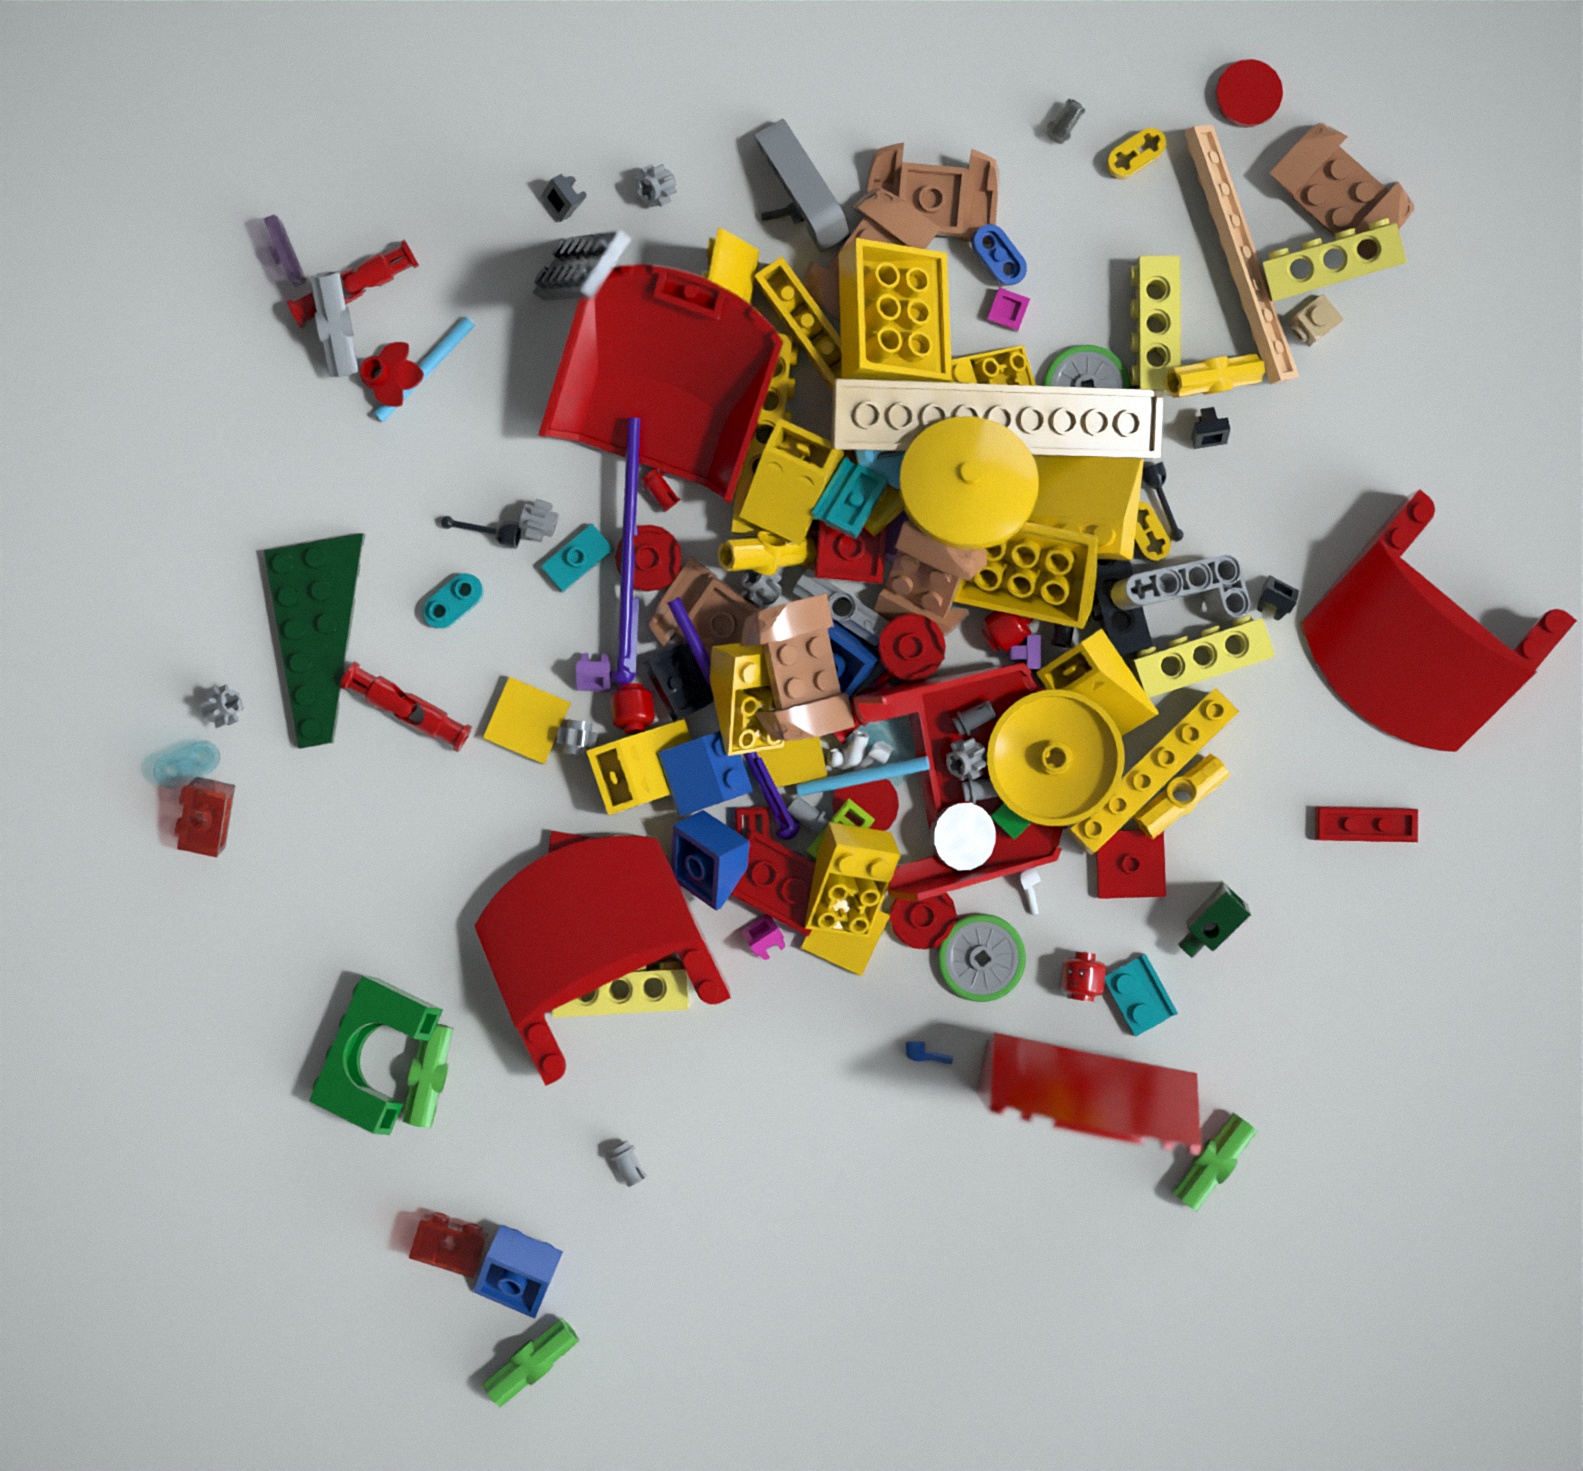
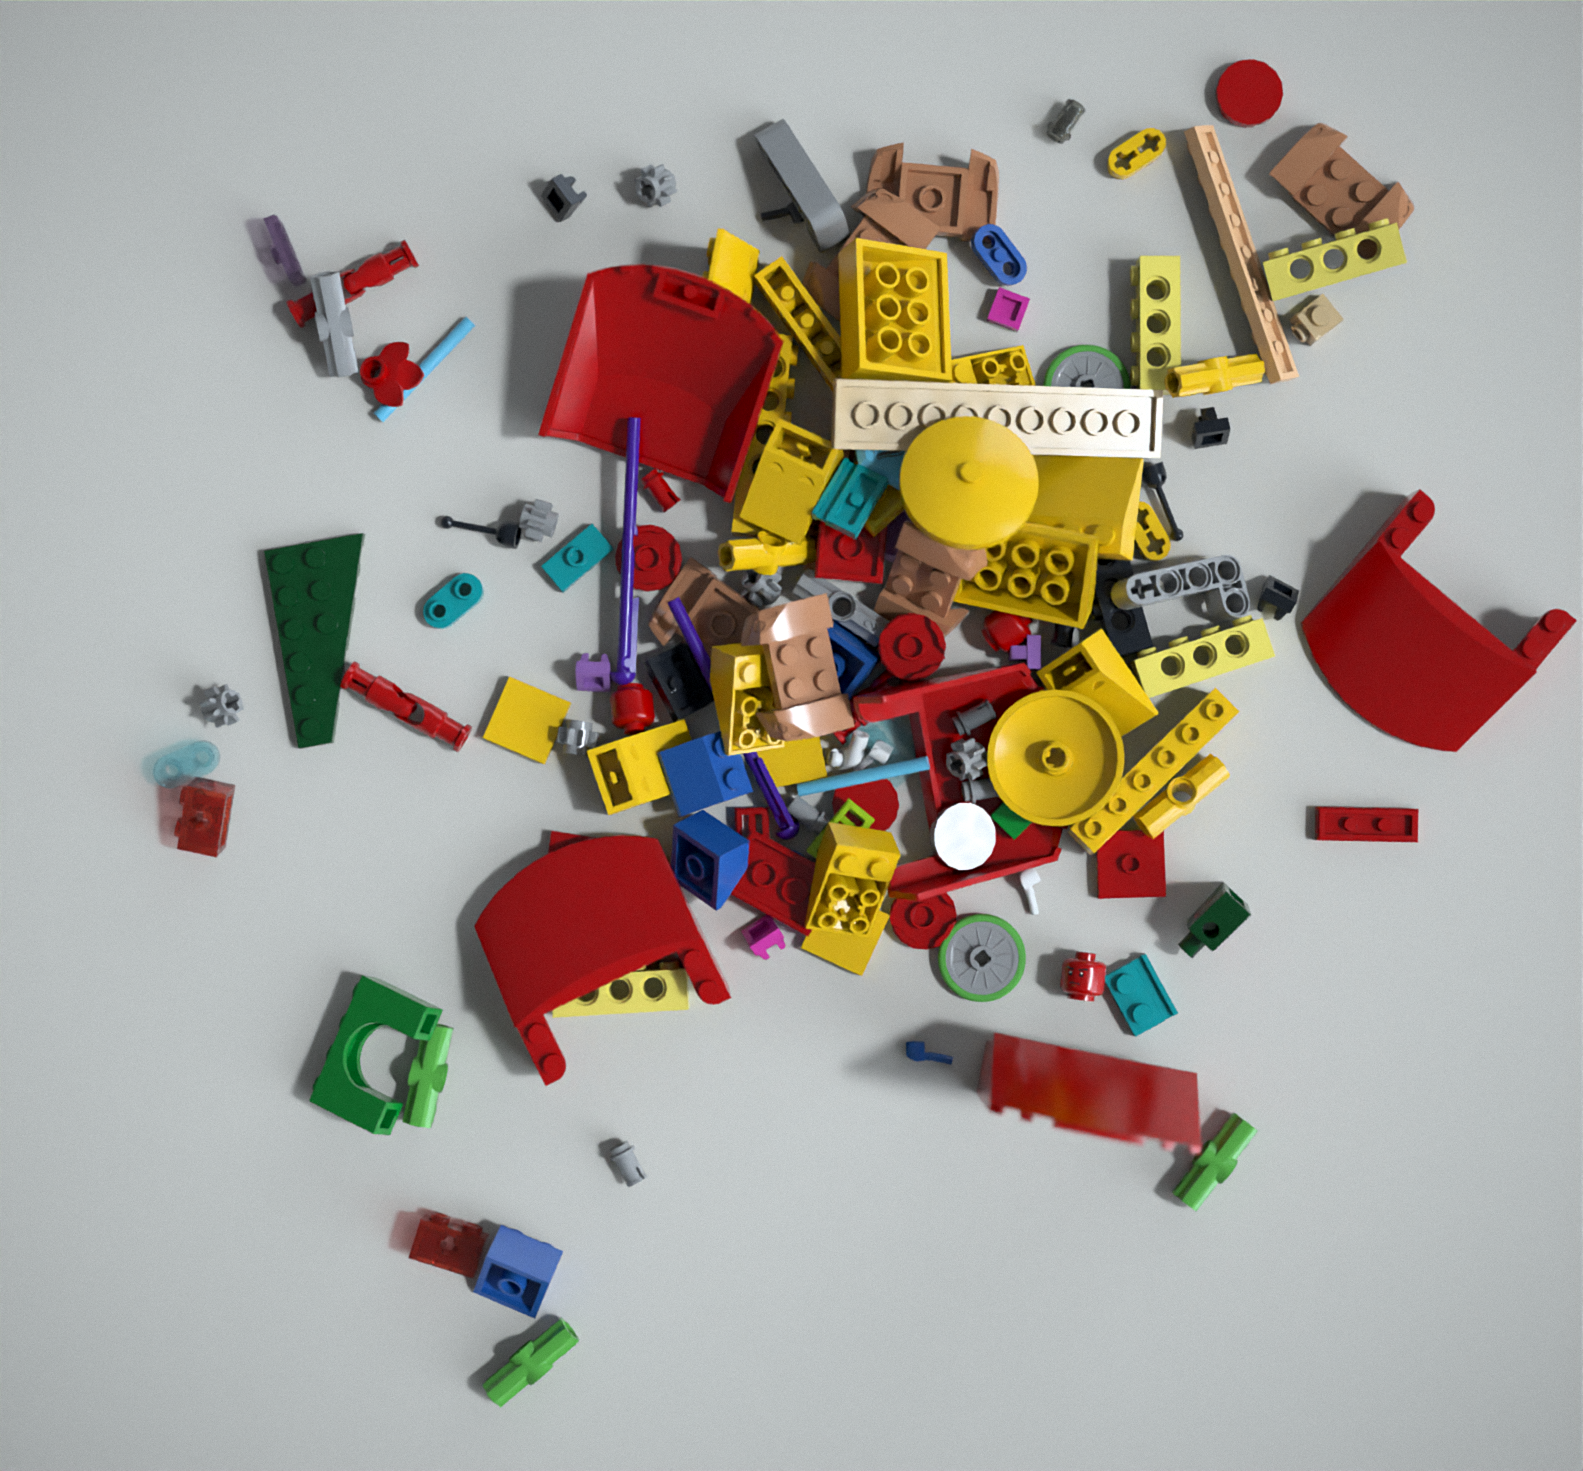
black plate [532,231,631,300] -> none

